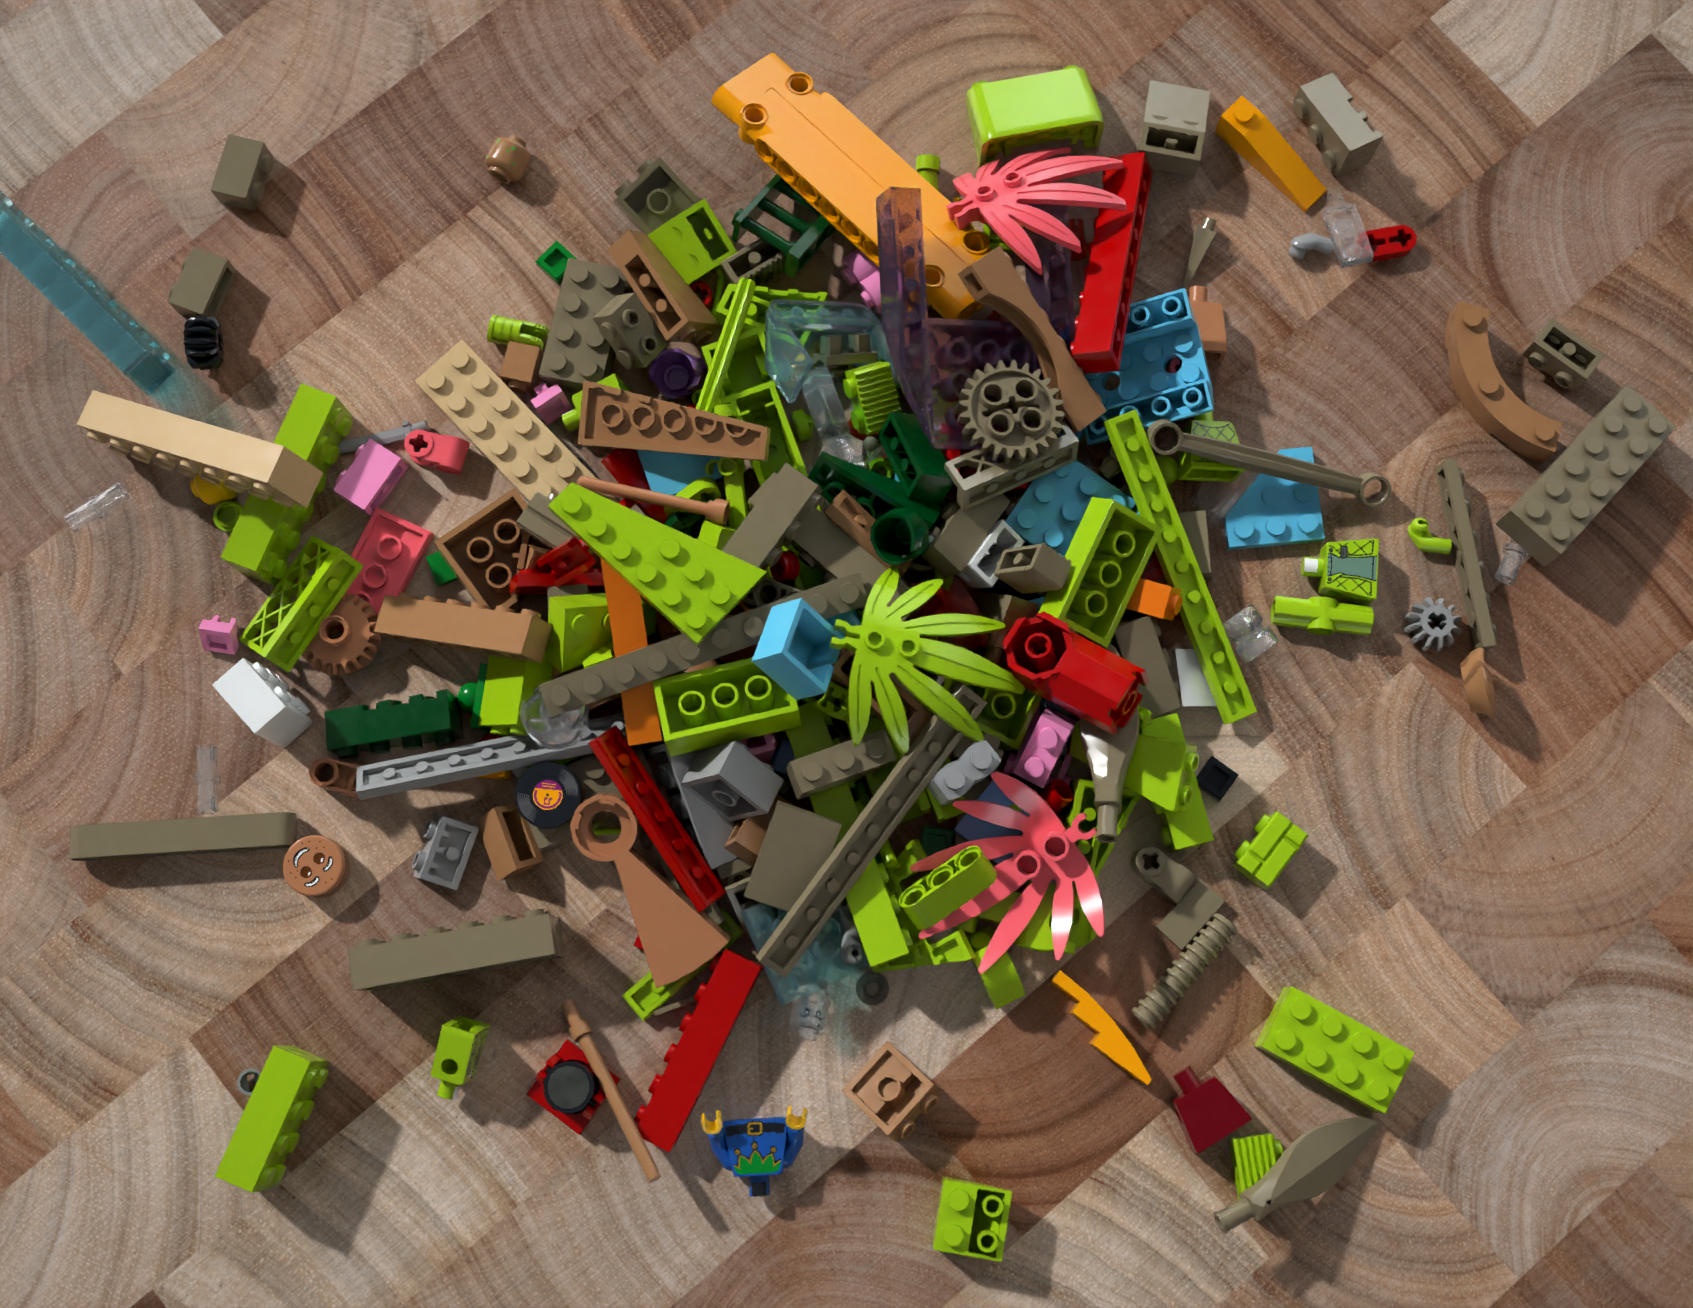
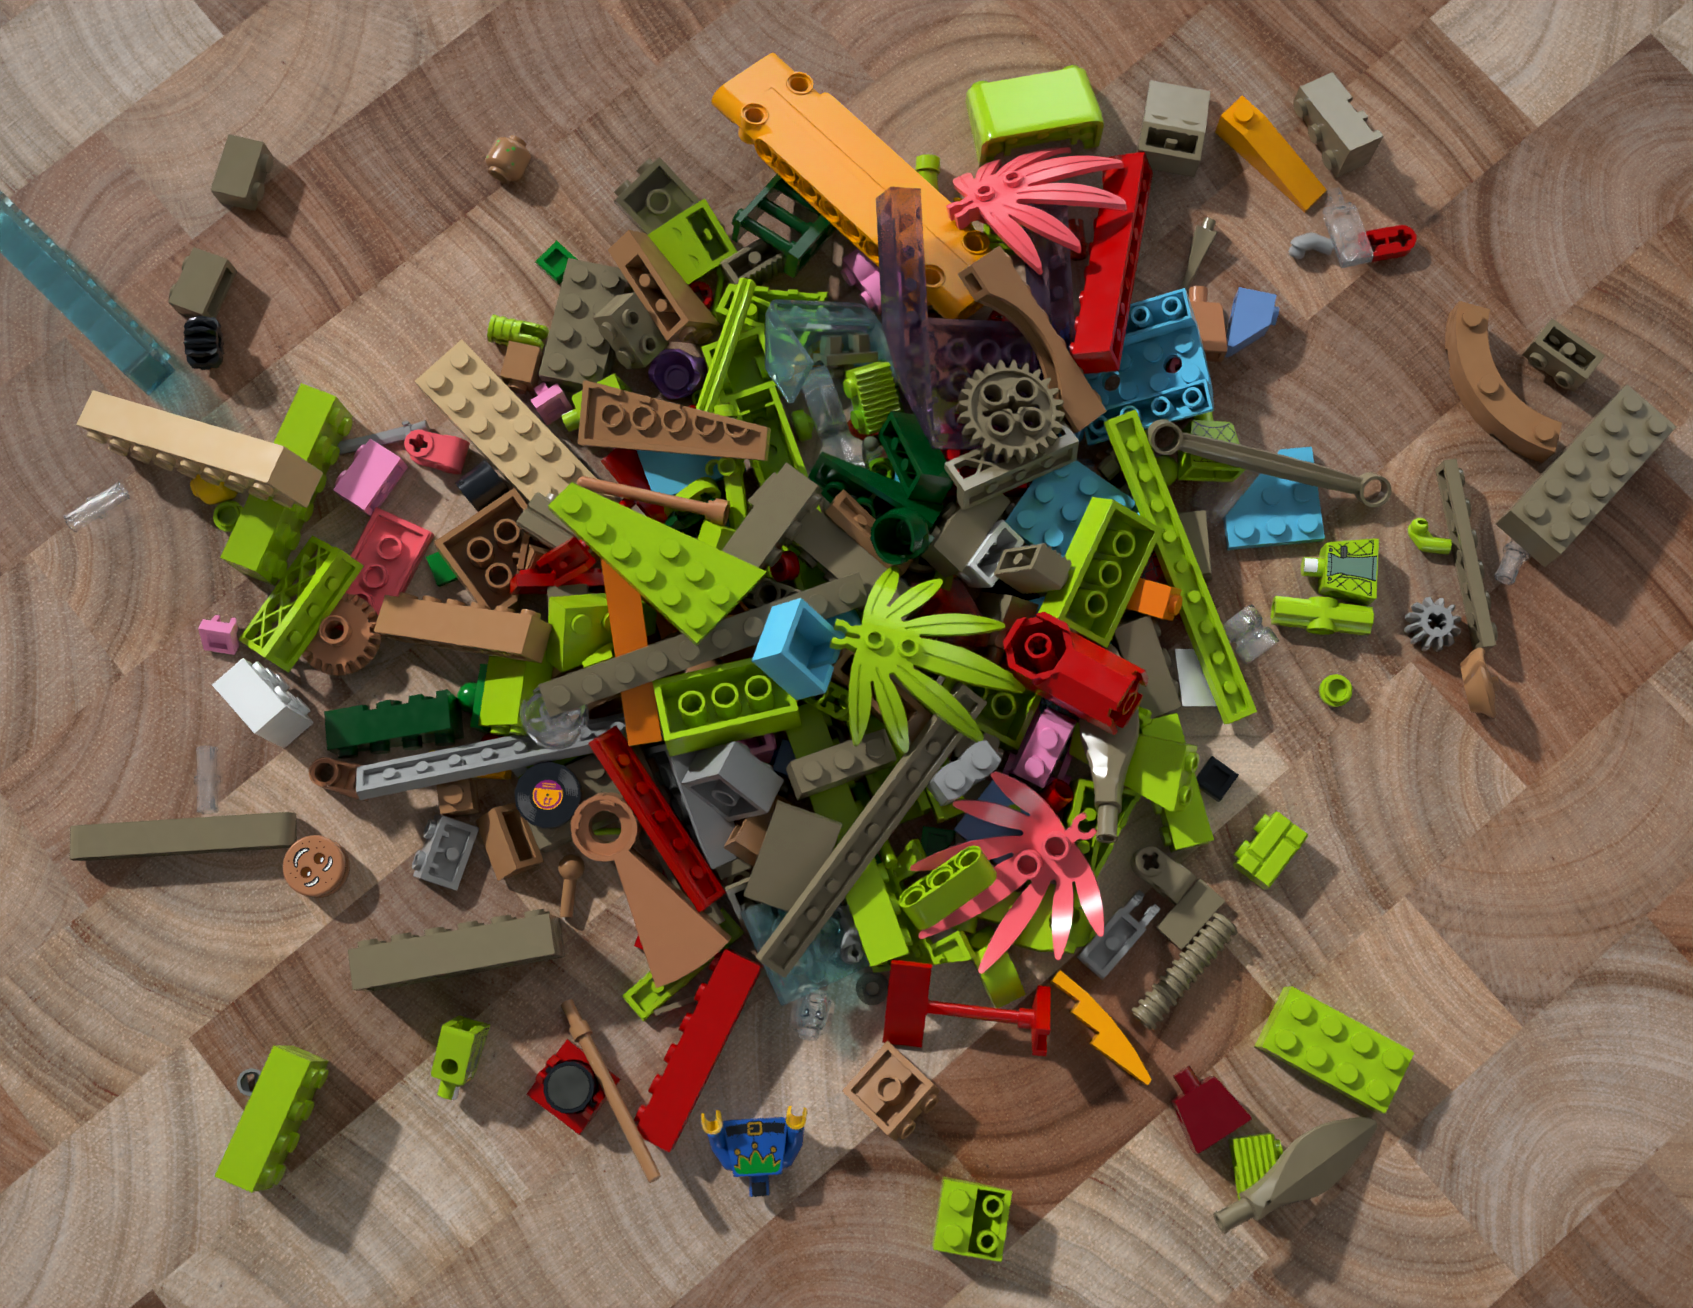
none -> medium nougat brick [436,778,481,818]
none -> black piece [455,460,510,512]
none -> medium nougat bar [558,854,585,918]
none -> red piece [882,959,1051,1057]
none -> light grey hinge [1076,890,1161,980]
none -> medium blue slope [1225,287,1279,357]
none -> lime plate [1319,674,1352,707]

